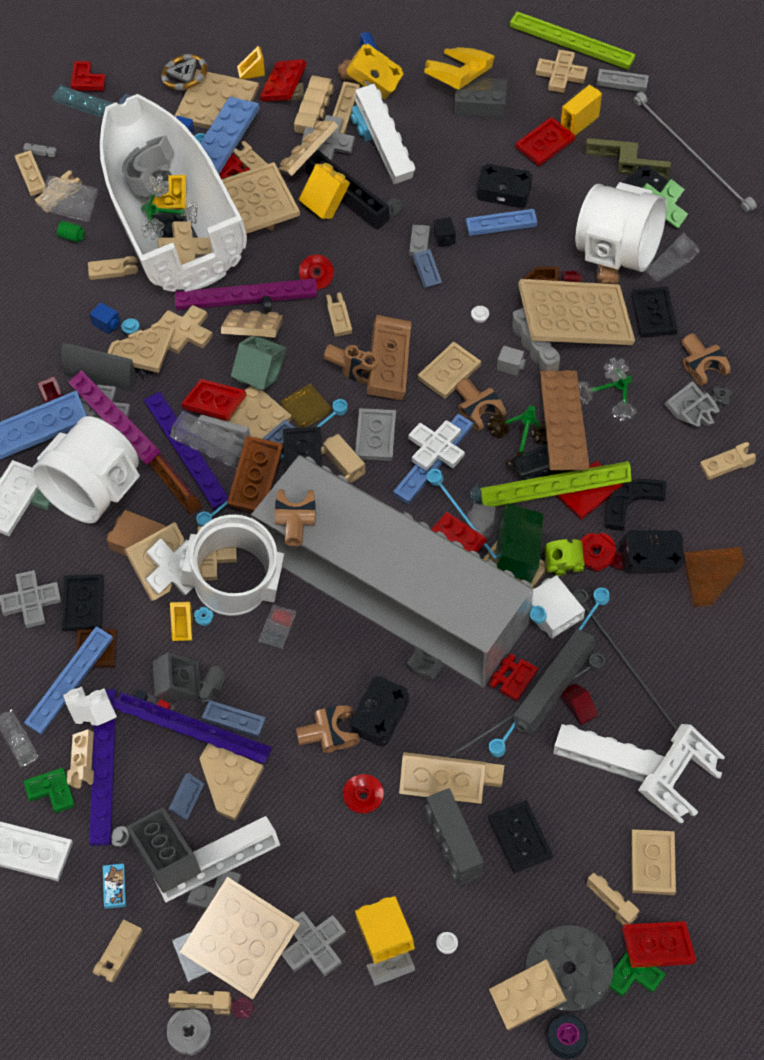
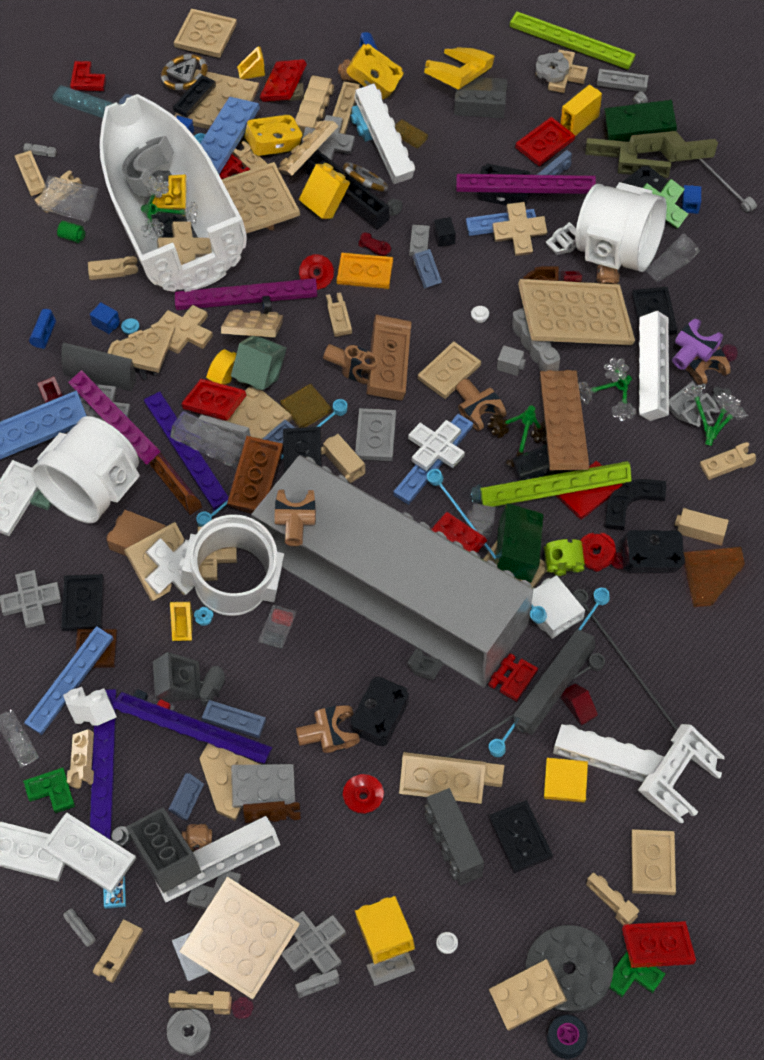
none -> blue brick [29,309,56,349]
none -> white plate [41,812,136,893]
none -> light grey axle [63,909,96,947]
none -> black plate [173,75,216,118]
none -> tan plate [174,9,237,58]
none -> medium nougat head [182,824,212,851]
none -> yellow brick [206,349,237,385]
none -> light grey plate [231,764,295,808]
none -> reddish brown plate [243,801,301,823]
none -> yellow axle [244,115,302,156]
none -> light grey plate [295,969,340,998]
none -> light orange tile [337,253,393,289]
none -> piece [343,162,388,192]
none -> dark red piece [358,232,391,256]
none -> clear yellow plate [395,119,428,149]
none -> magenta plate [456,174,596,194]
none -> tan plate [492,202,547,256]
none -> light grey plate [536,52,569,83]
none -> sand blue plate [537,150,572,175]
none -> yellow tile [544,758,588,802]
none -> white piece [546,222,576,255]
none -> dark green brick [604,100,677,142]
none -> olive bracket [627,131,718,162]
none -> white brick [639,311,669,421]
none -> medium lavender connector [672,319,723,370]
none -> tan brick [675,508,729,546]
none -> blue brick [682,185,702,214]
none -> clear plant [682,384,748,446]
none -> clear pink plate [722,344,738,362]

